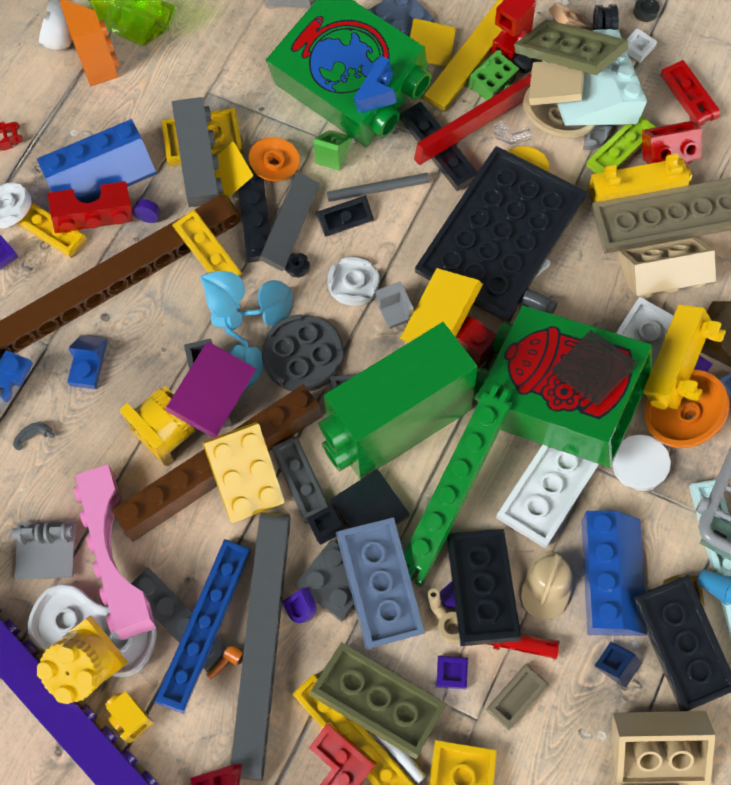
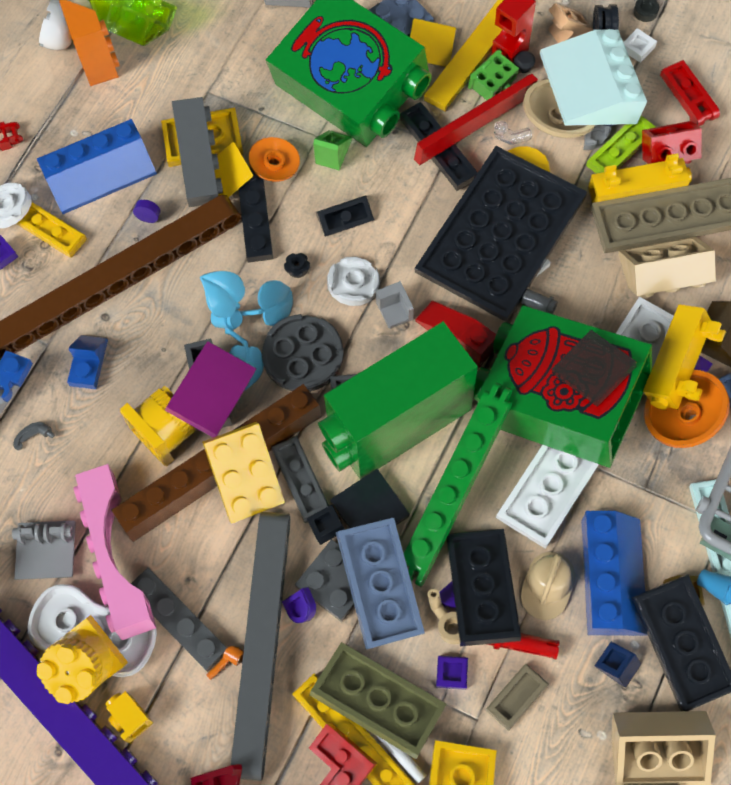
red arch [47,181,133,233] -> none
blue tile [155,539,251,714] -> none
yellow tile [172,209,242,276] -> none
dark grey tile [259,172,320,271] -> none
dark grey bar [327,173,429,202] -> none
blue slope [353,55,397,113] -> none
yellow tile [400,268,483,343] -> none
olive plate [514,20,628,75] -> none
tan tile [529,61,584,105] -> none
white tile [612,435,671,491] -> none

